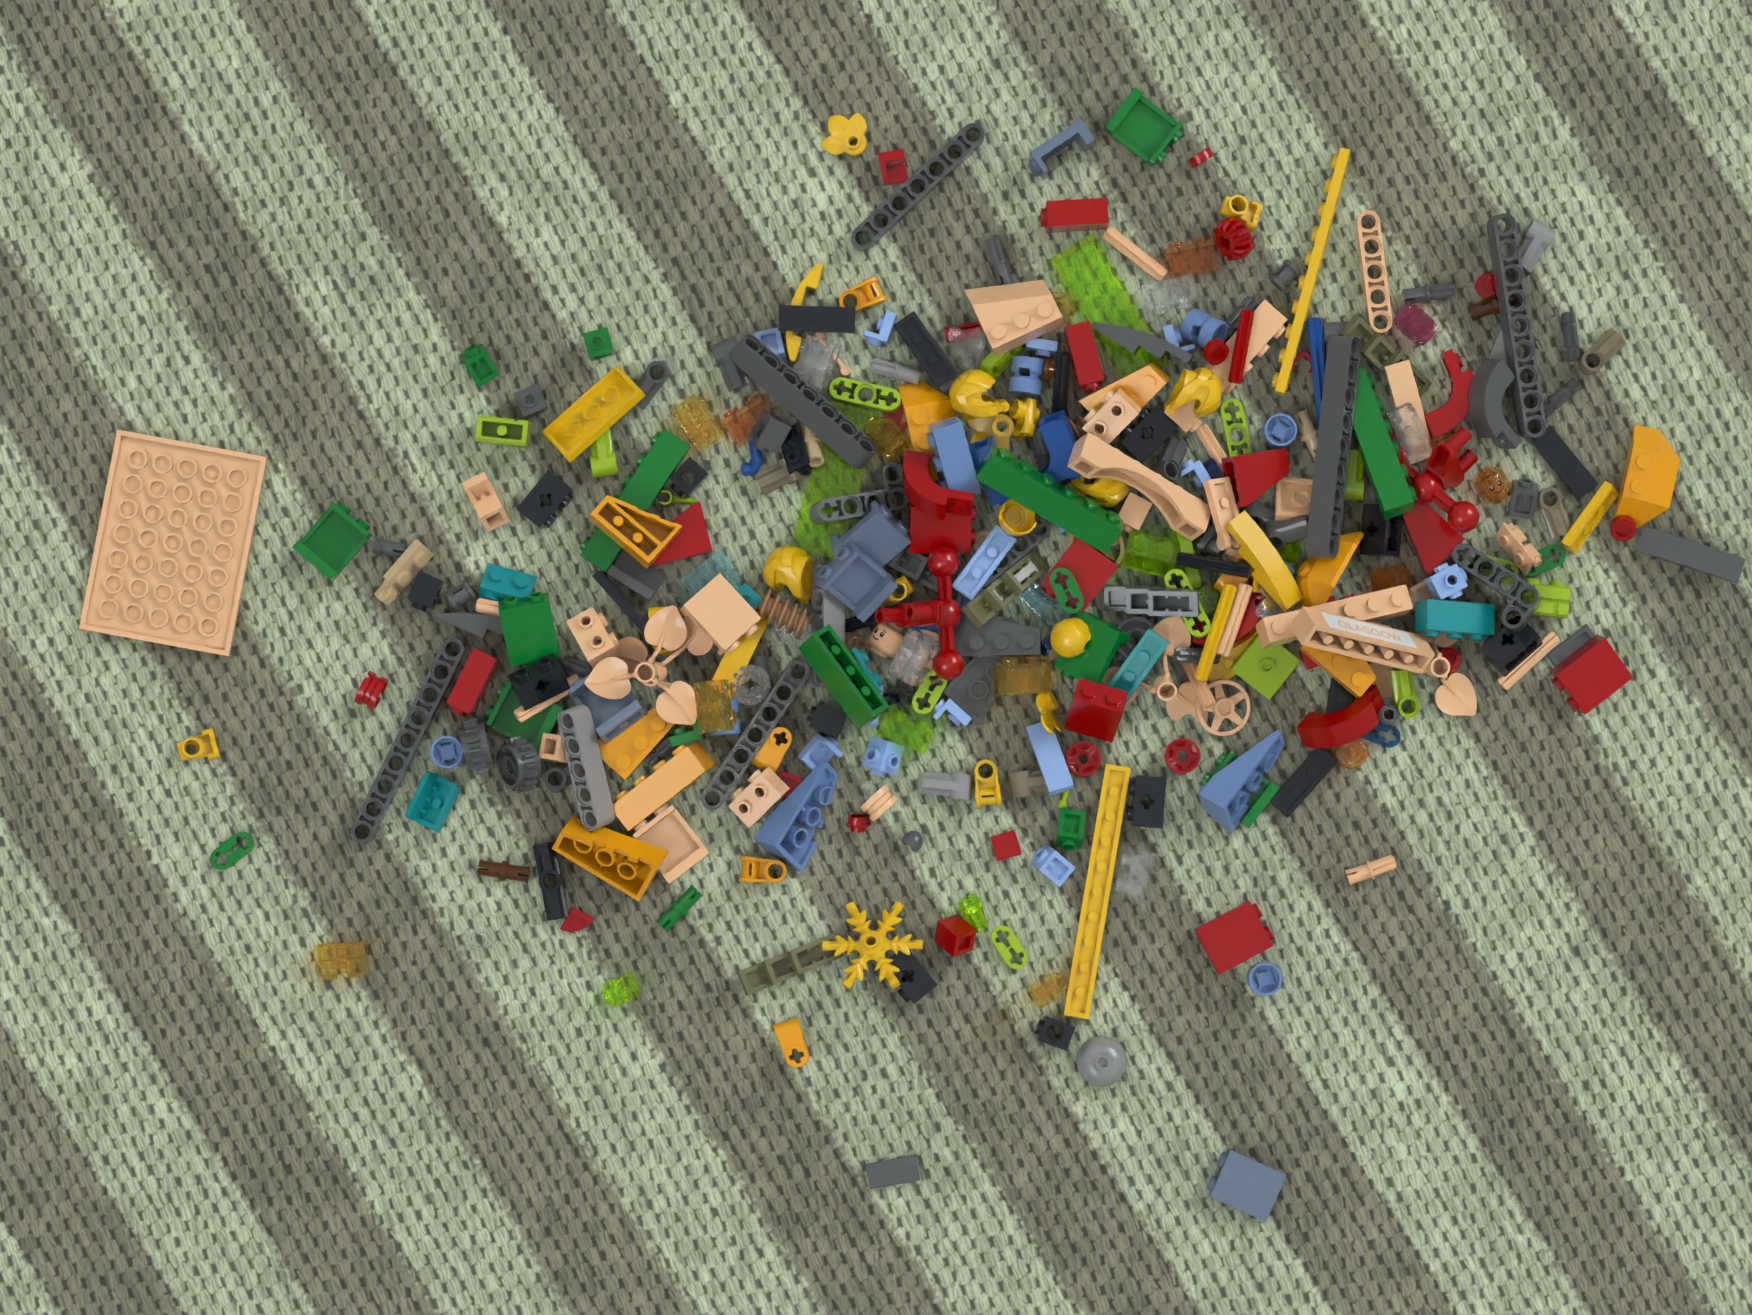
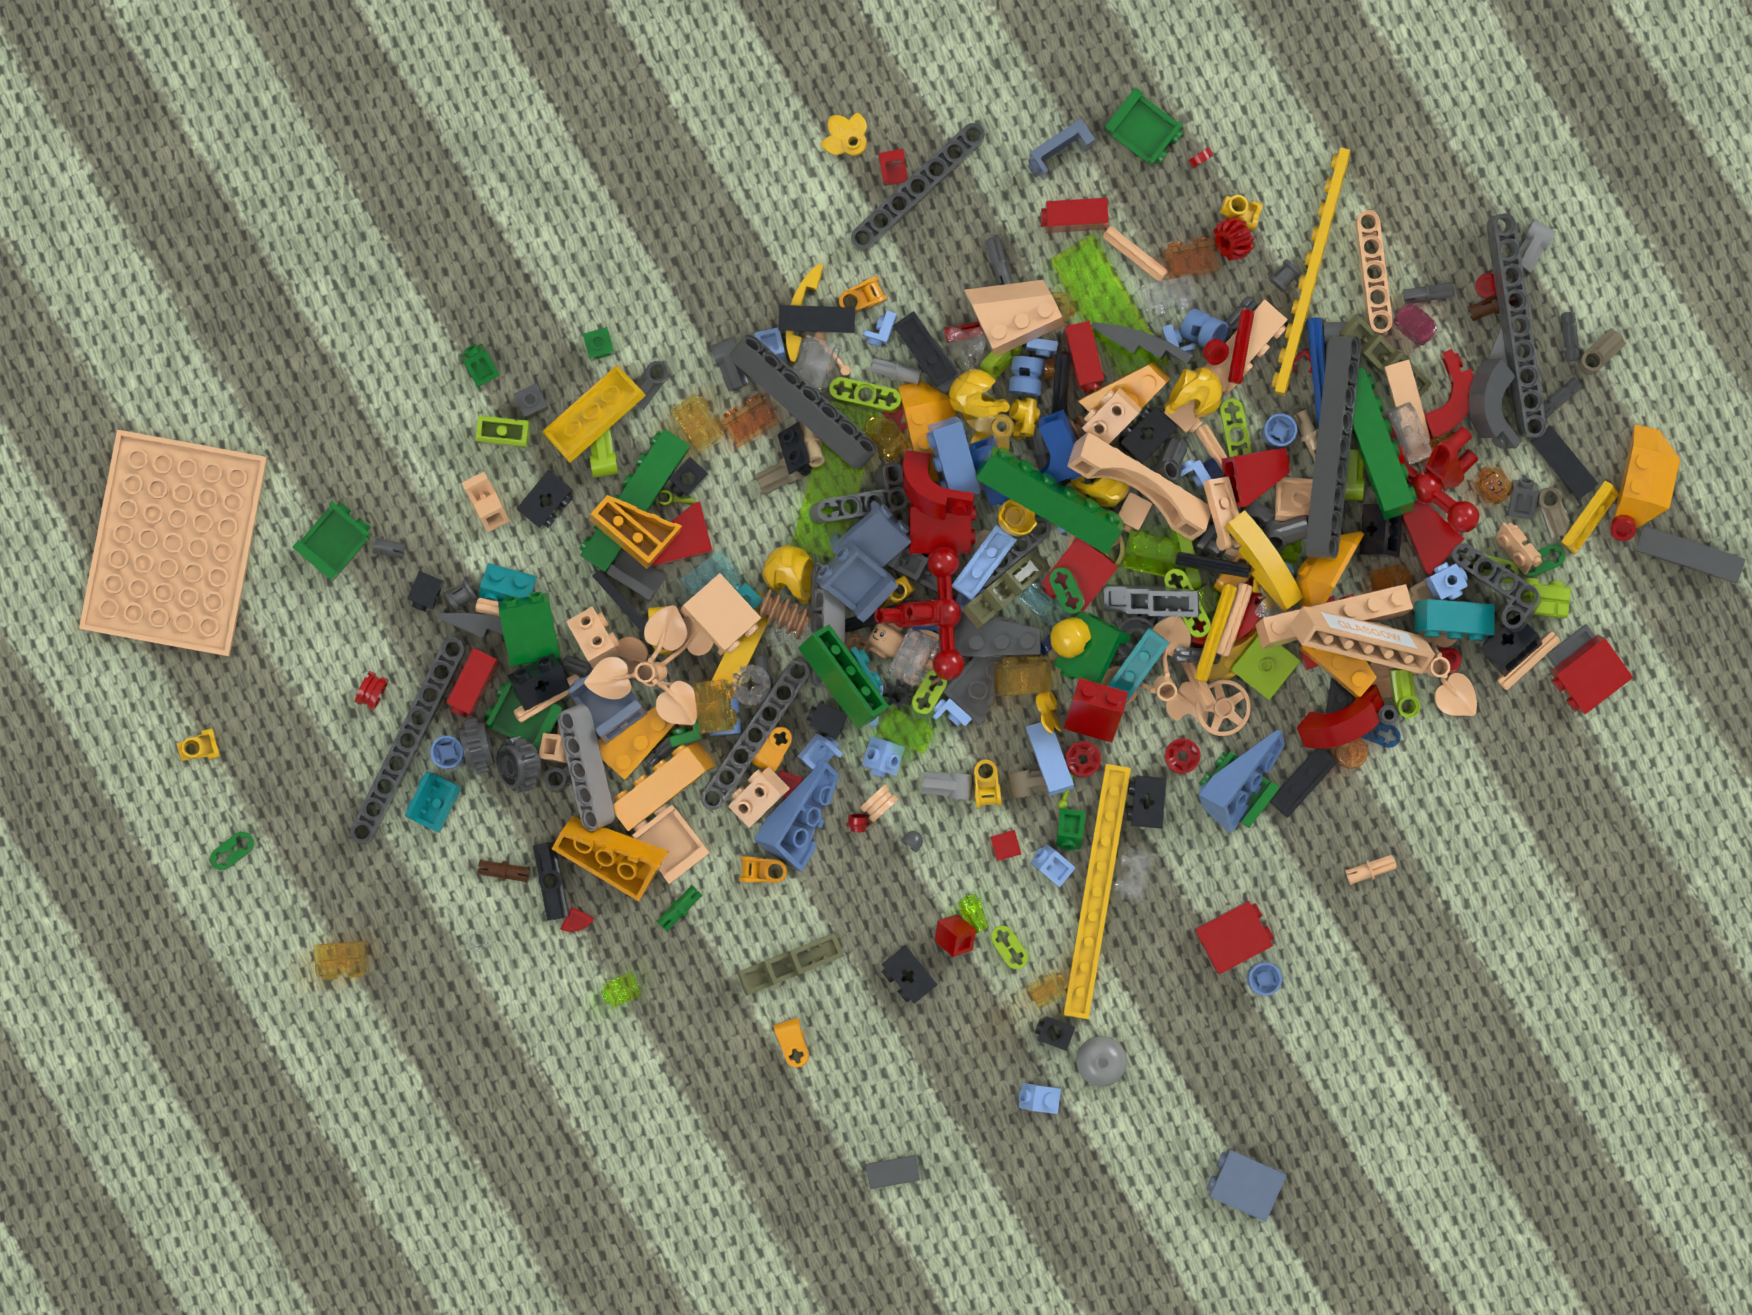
tan hinge [374,539,434,606] -> none
blue arm [741,440,764,477] -> none
dark grey brick [748,409,792,453] -> none
yellow piece [822,901,924,989] -> none
none -> light blue bracket [1019,1083,1061,1114]

